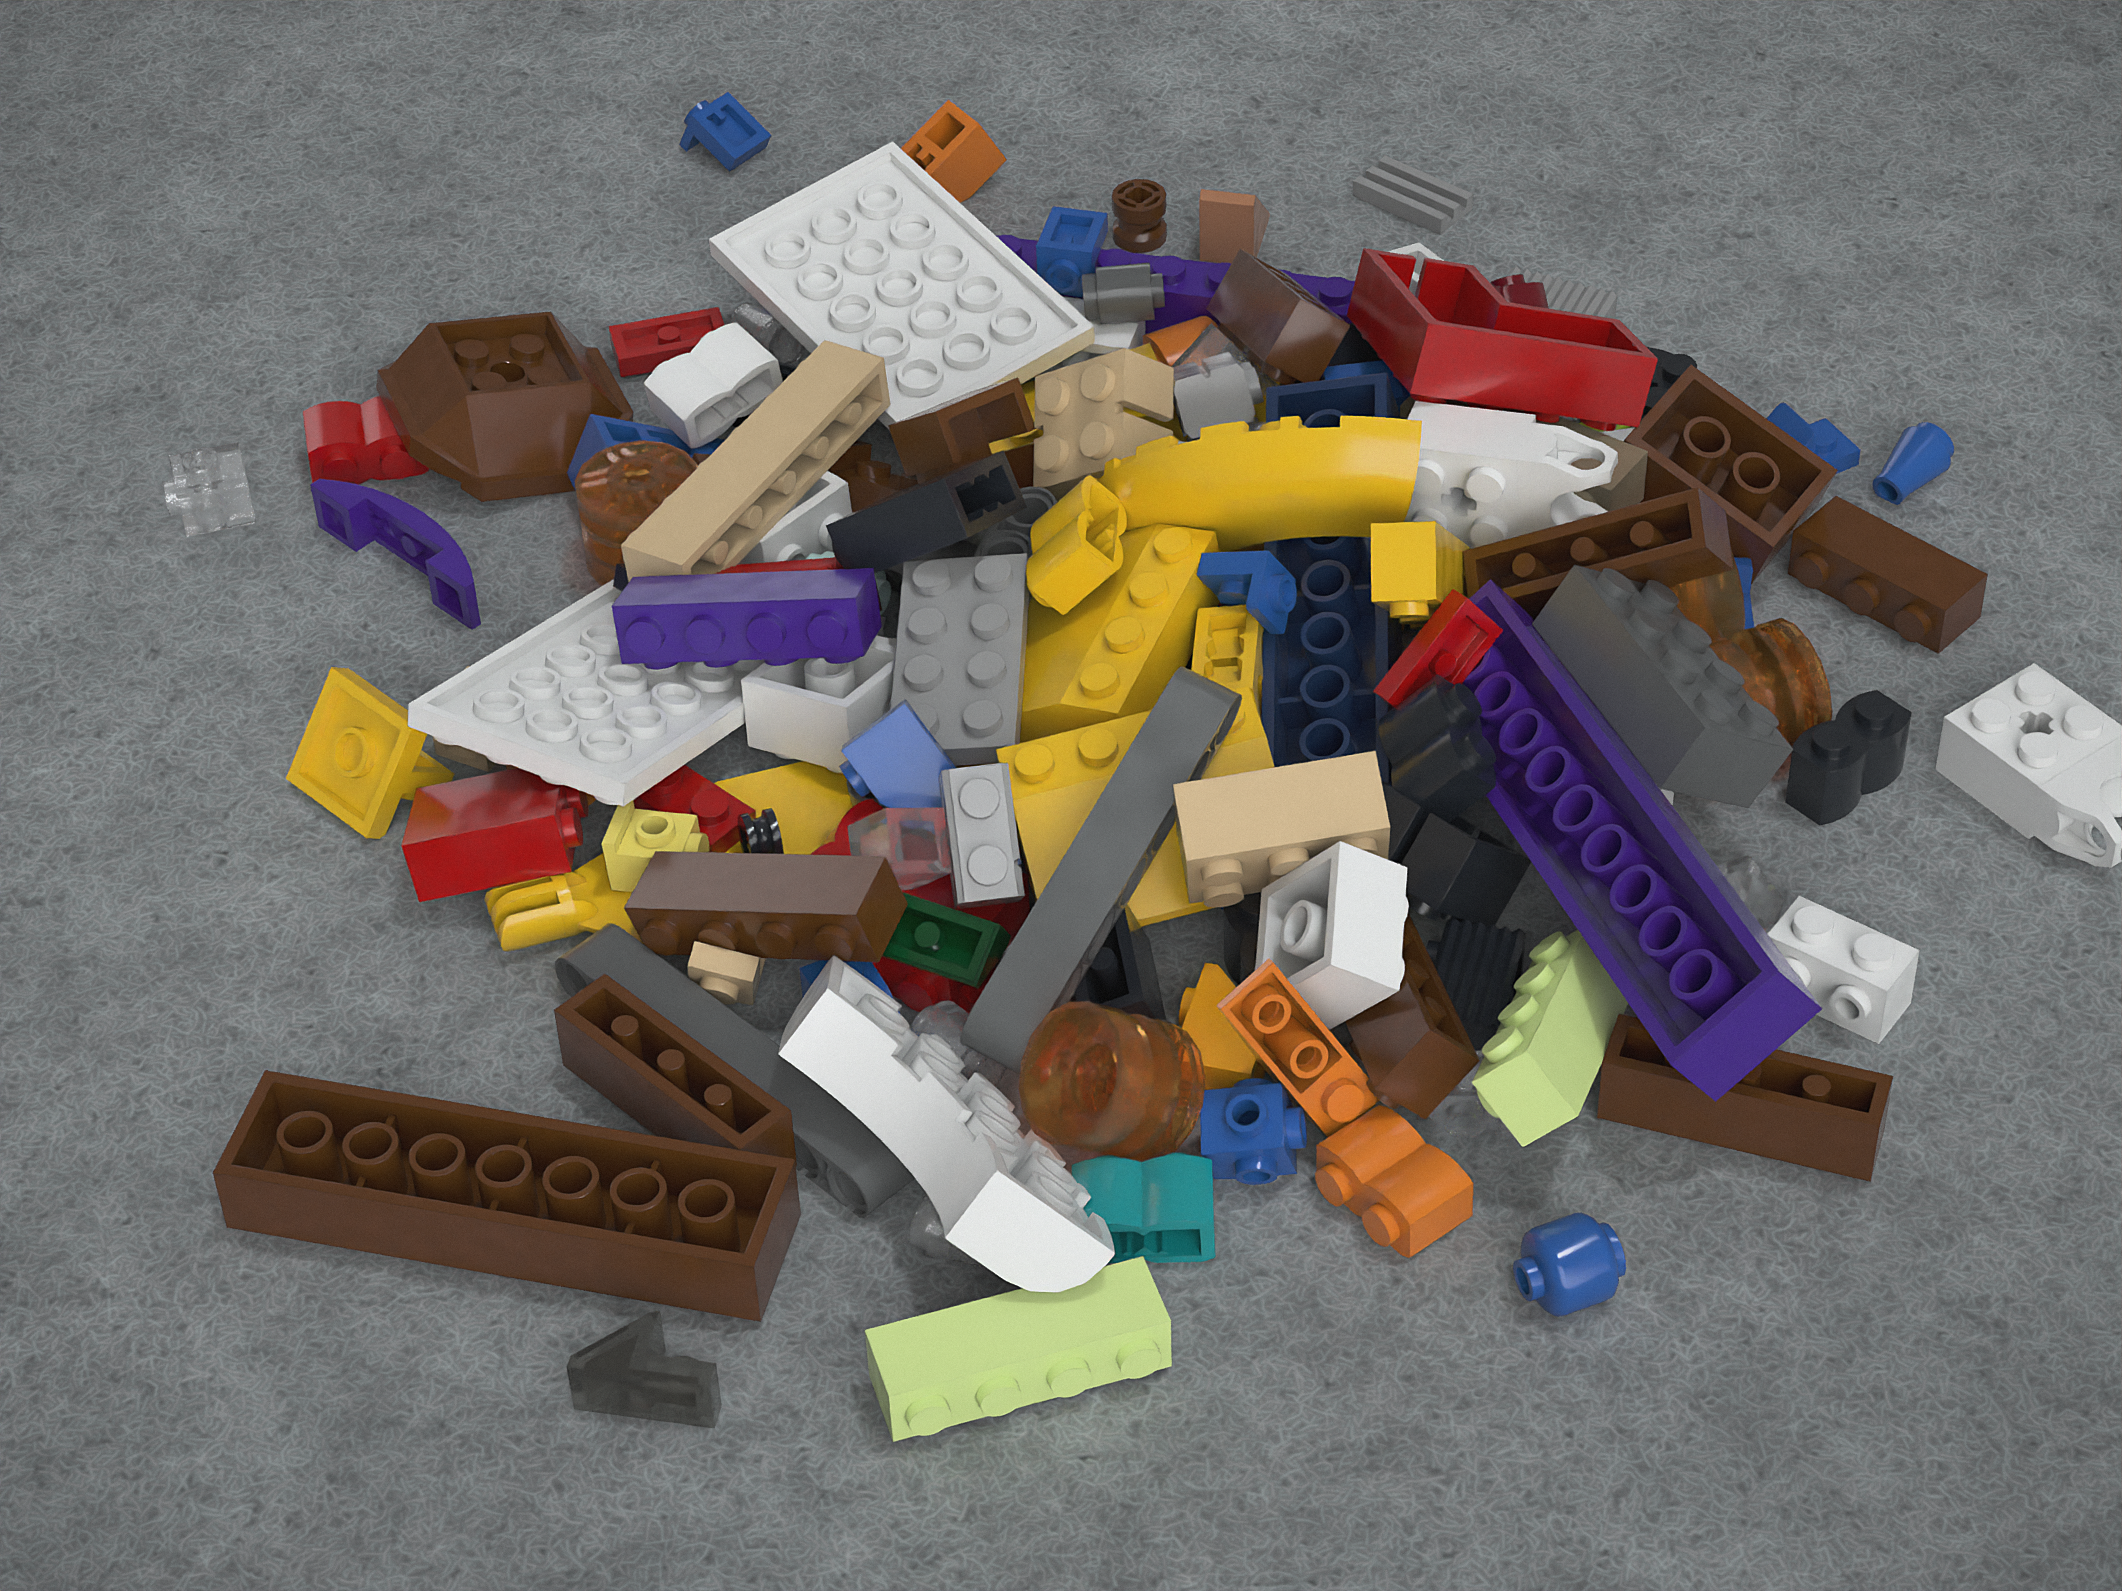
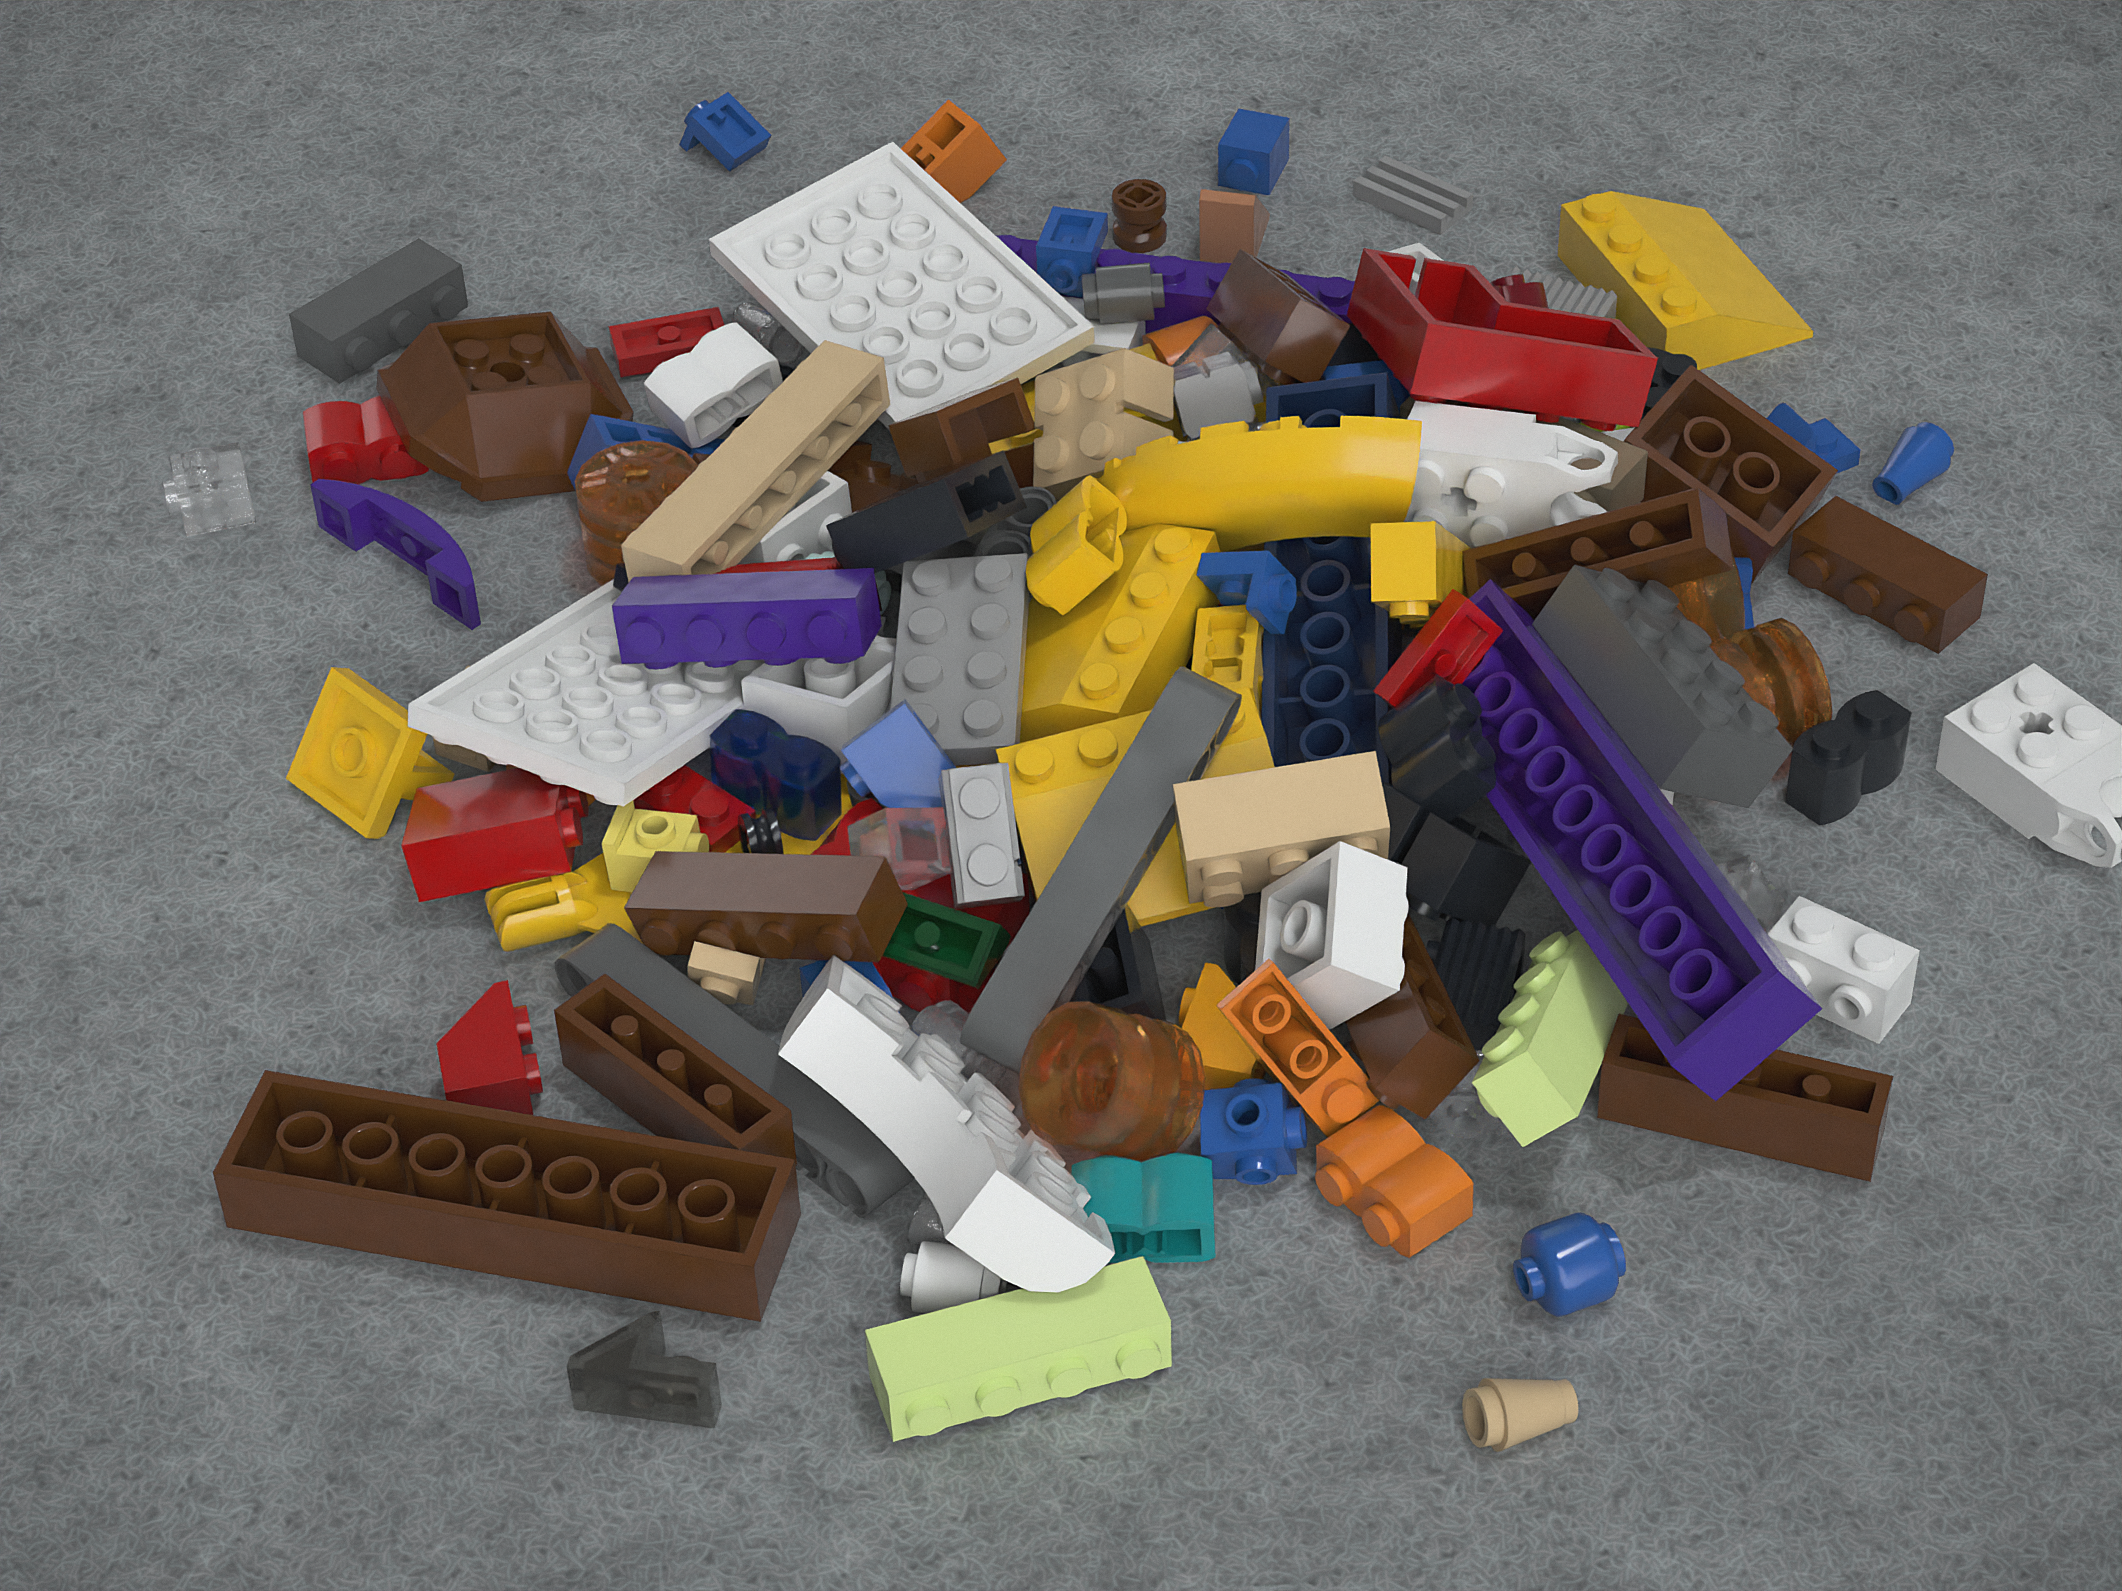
none -> dark grey brick [289,238,468,384]
none -> red slope [436,980,543,1115]
none -> clear blue brick [709,709,842,841]
none -> white brick [900,1241,1007,1314]
none -> blue brick [1218,108,1290,195]
none -> tan cone [1462,1378,1578,1452]
none -> yellow slope [1558,191,1813,370]

